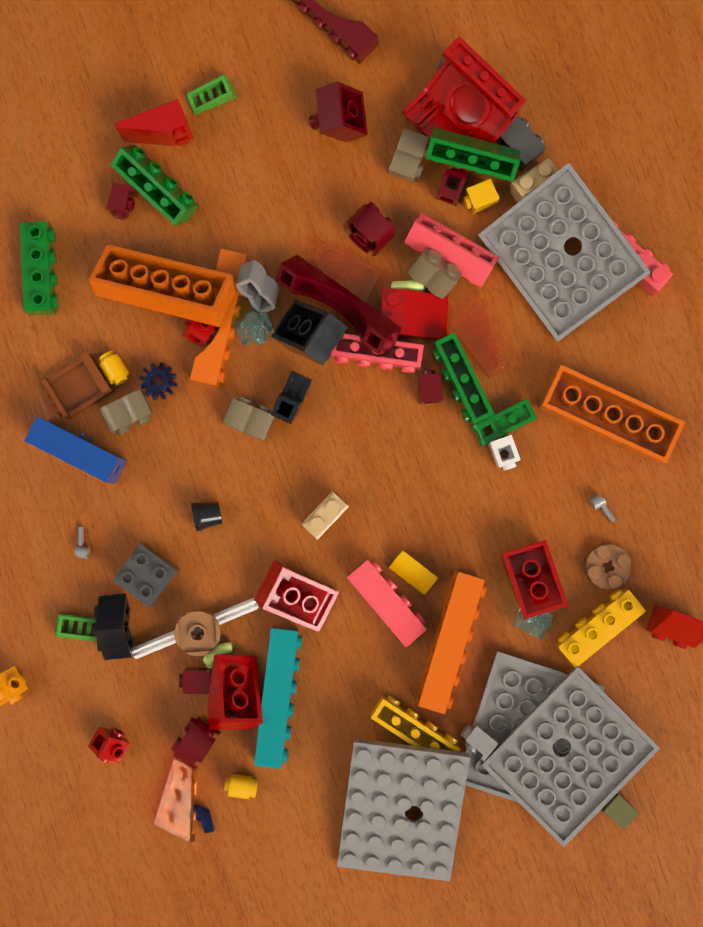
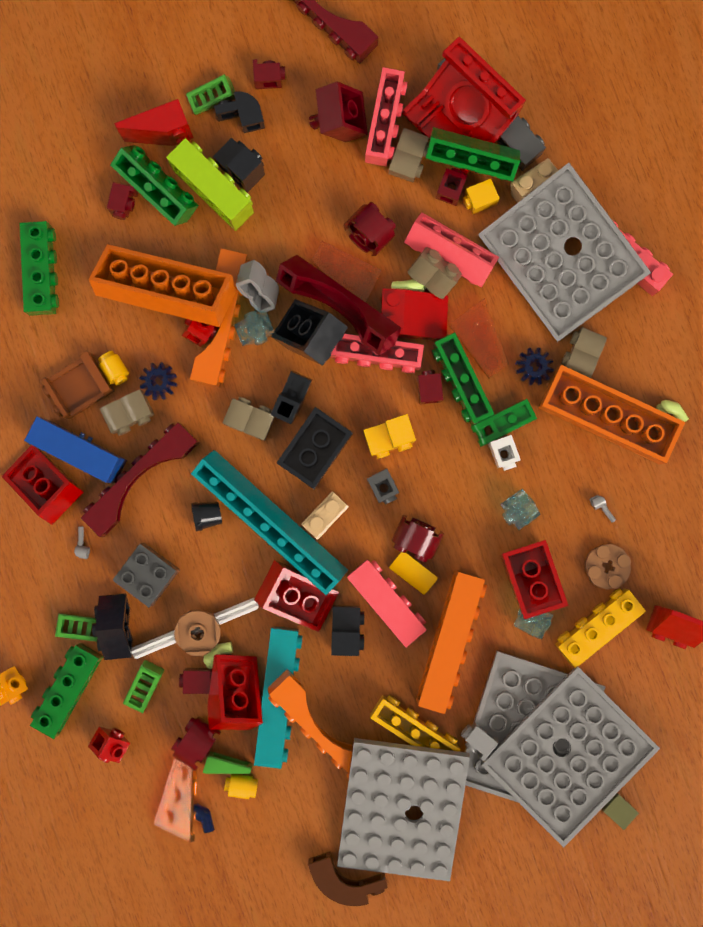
none -> red slope [1,445,83,525]
none -> green brick [30,643,103,739]
none -> dark red arch [81,422,200,537]
none -> bright green slope [123,660,164,713]
none -> lime brick [166,138,254,231]
none -> teal brick [191,450,348,595]
none -> bright green slope [203,751,253,774]
none -> black brick [213,138,265,193]
none -> black brick [214,91,265,133]
none -> dark red brick [253,59,286,89]
none -> orange arch [267,669,353,778]
none -> black brick [277,407,353,490]
none -> reddish brown arch [308,852,388,906]
none -> black brick [331,605,365,656]
none -> yellow brick [363,414,416,459]
none -> coral brick [365,67,408,167]
none -> dark grey brick [367,469,399,505]
none -> dark red brick [392,515,444,562]
none -> clear light blue brick [500,489,541,530]
none -> clear blue gear [515,348,554,386]
none -> dark tan brick [561,327,607,378]
none -> yellowish green arm [656,400,689,422]

